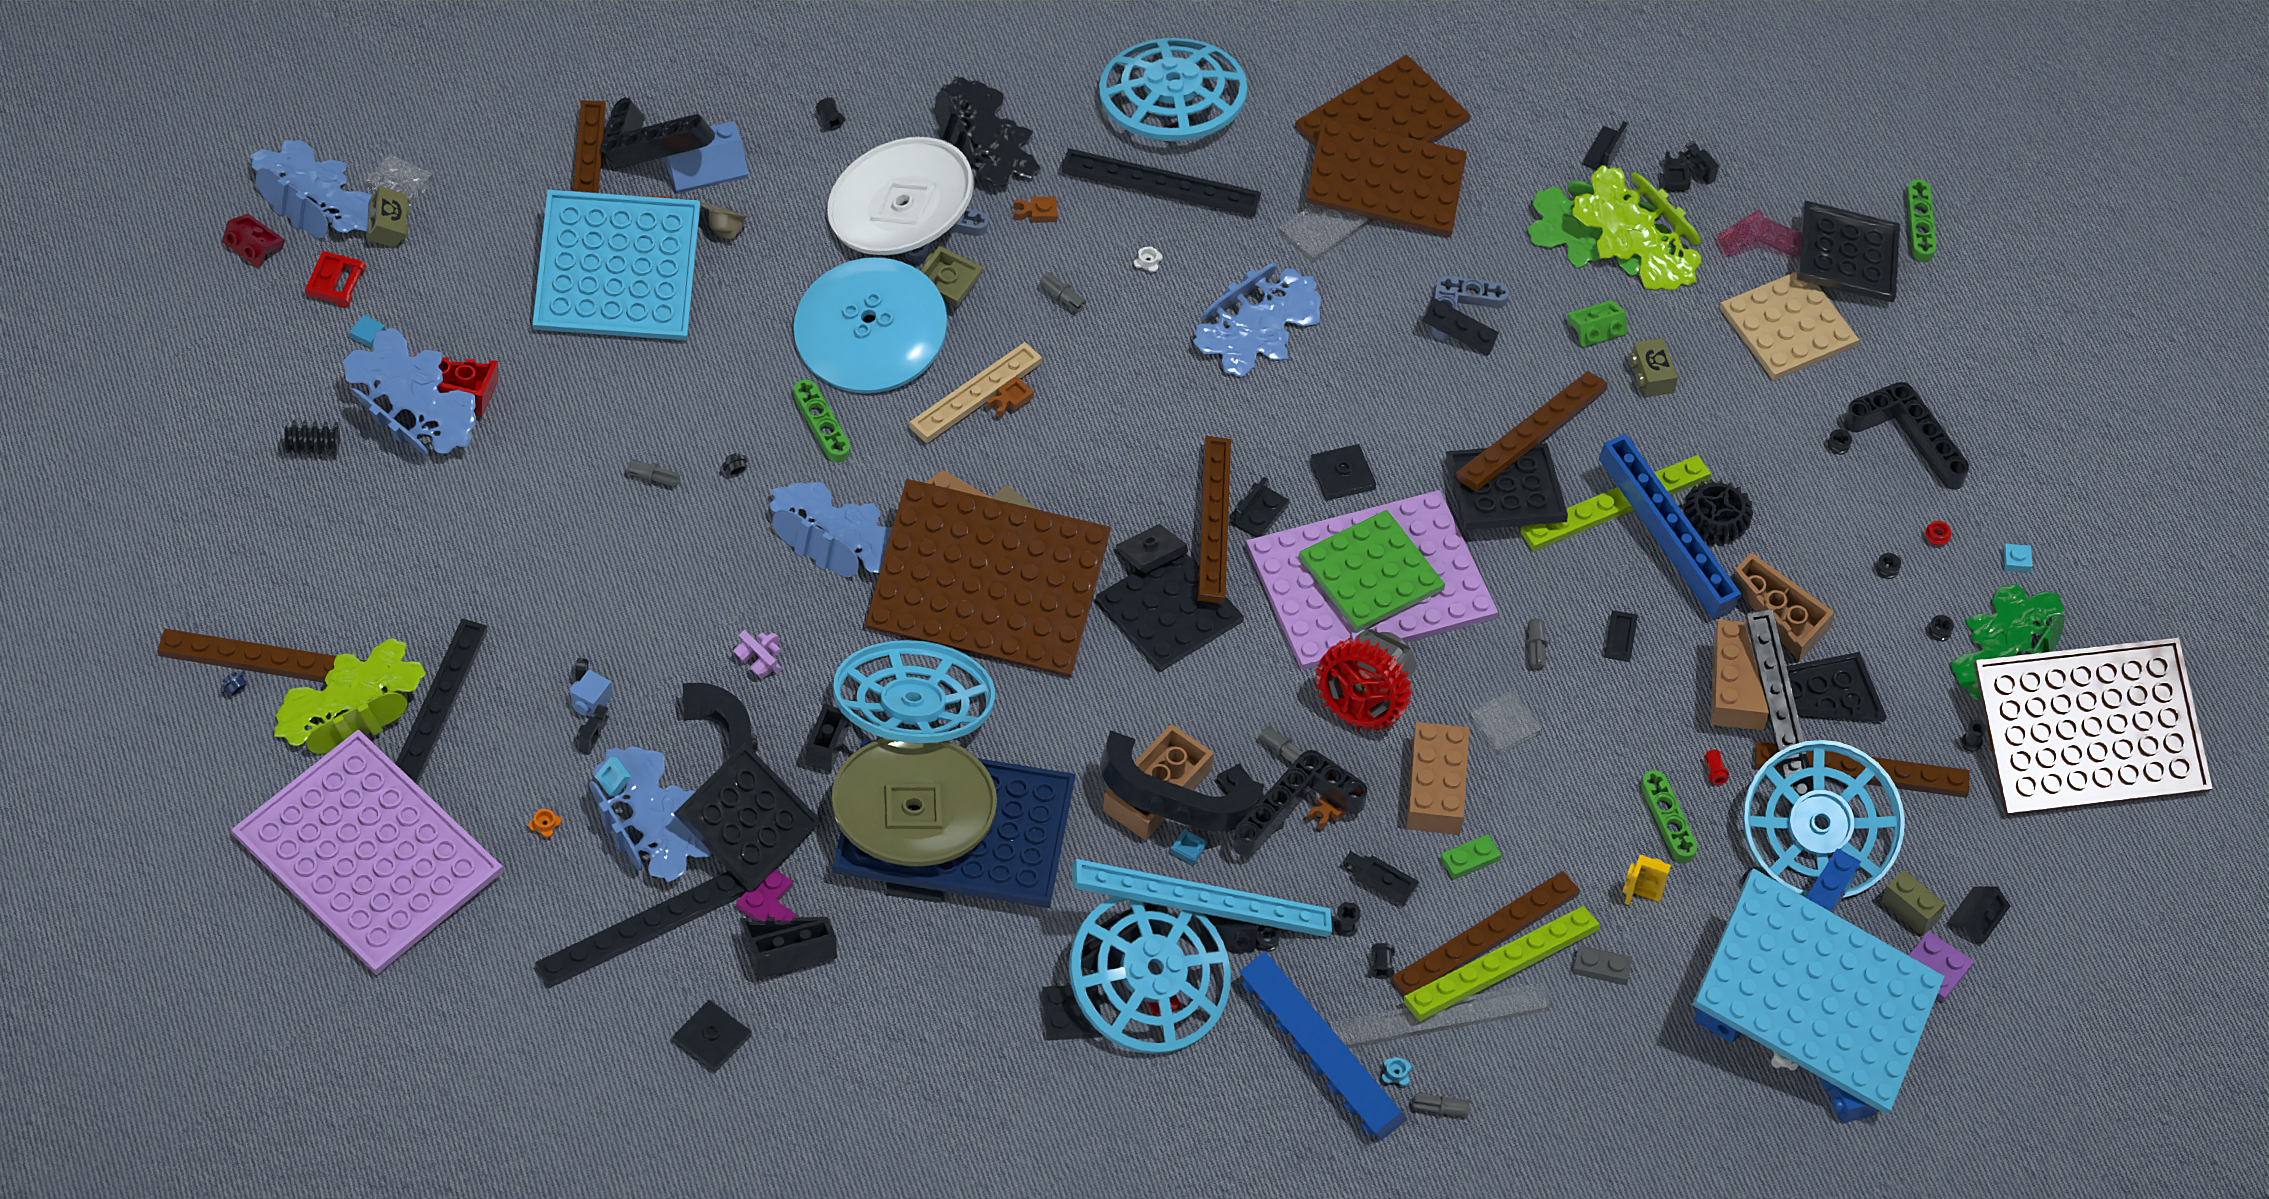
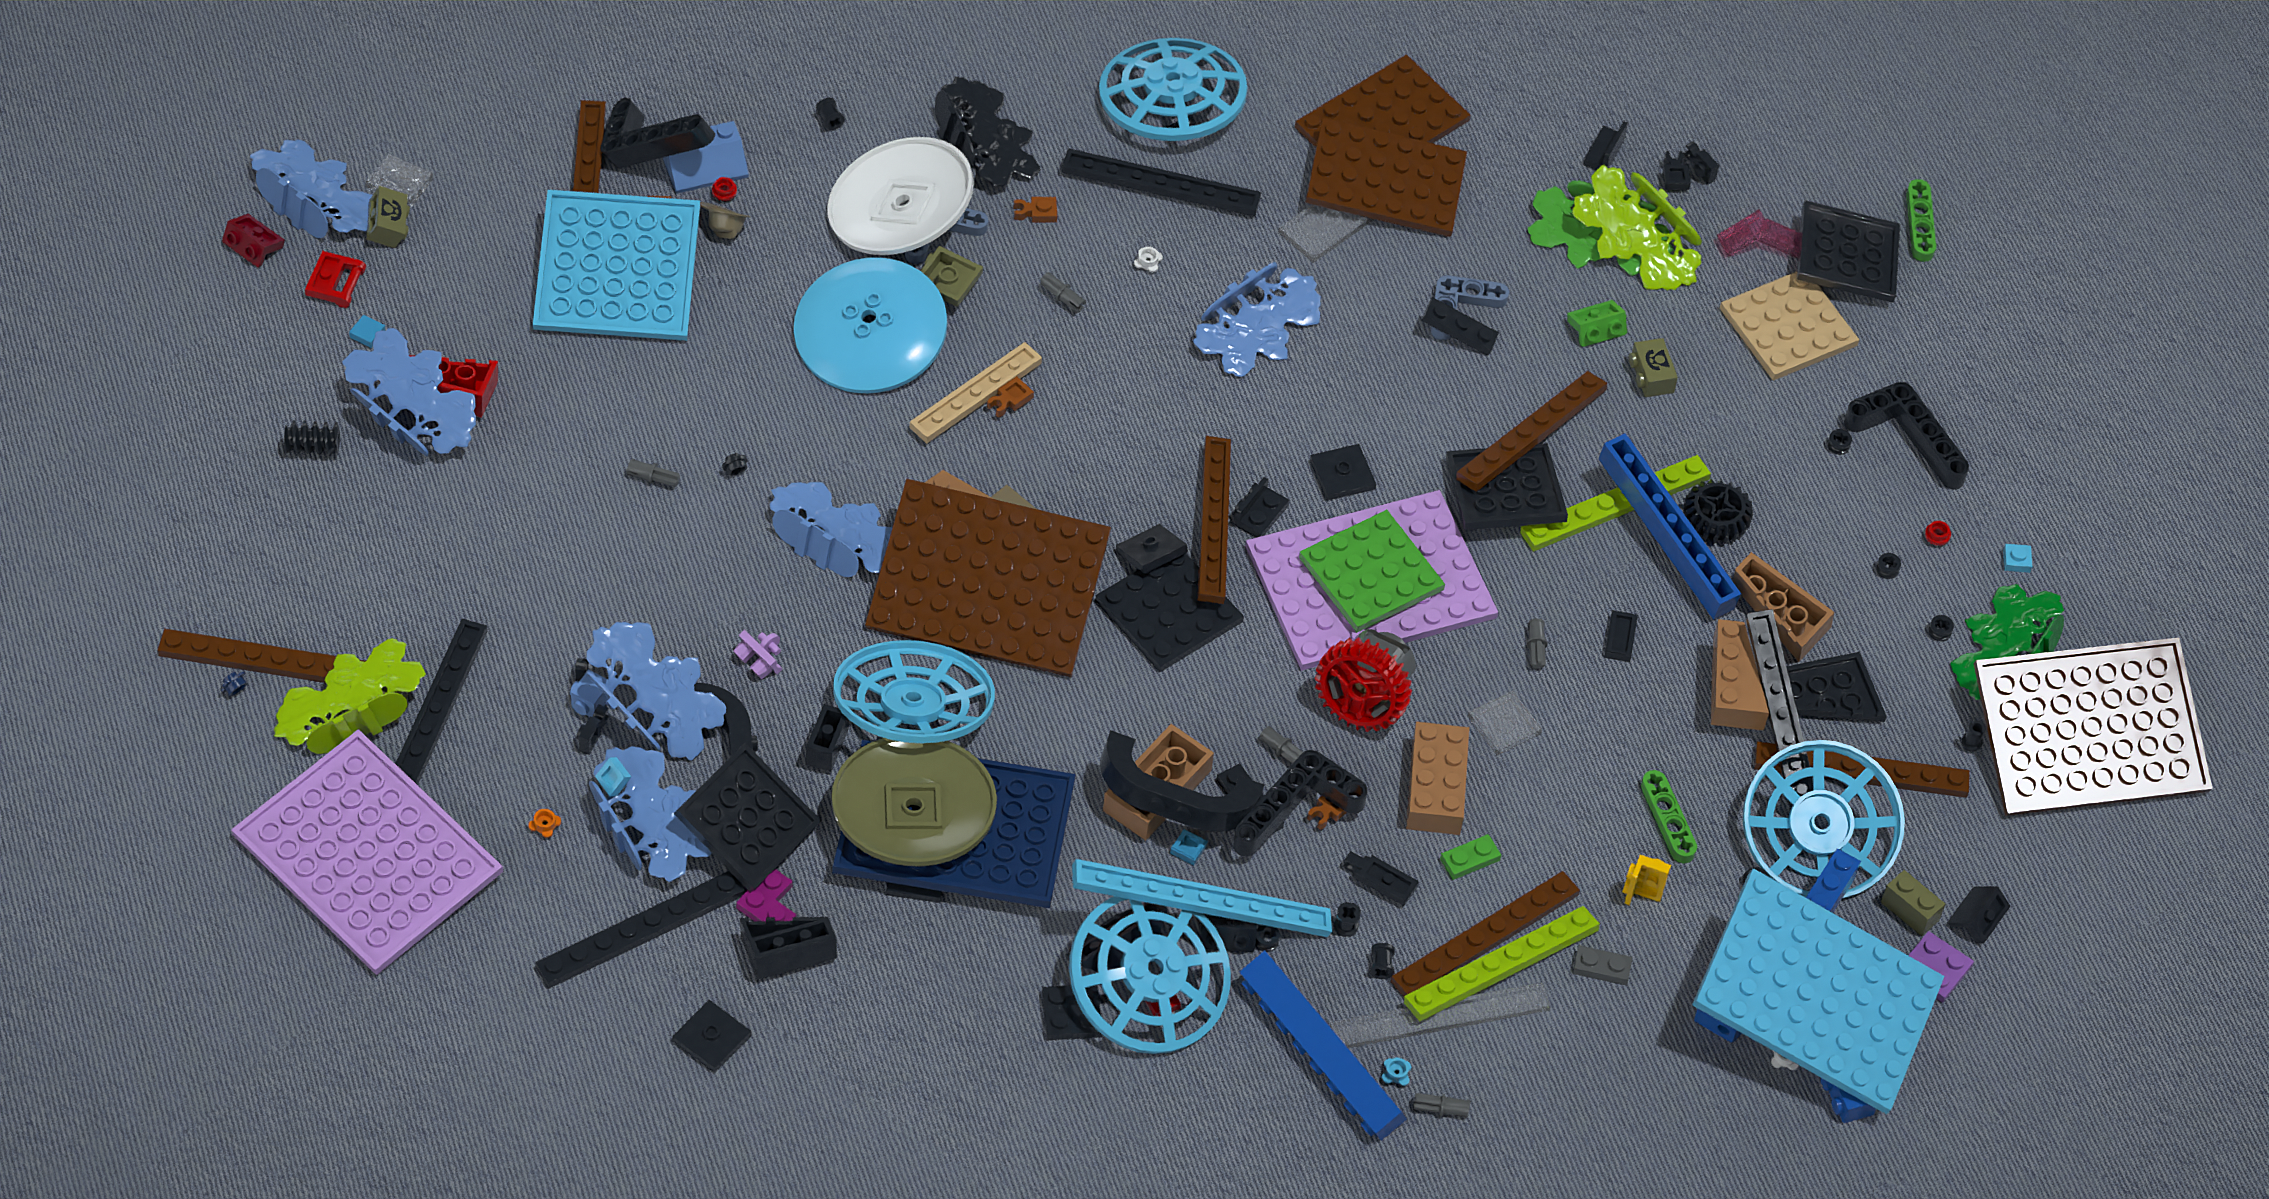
bright green beam [794,379,850,463] -> none
red pin [1704,750,1729,785] -> none
none -> medium blue plant [586,622,726,760]
none -> red plate [712,177,737,201]

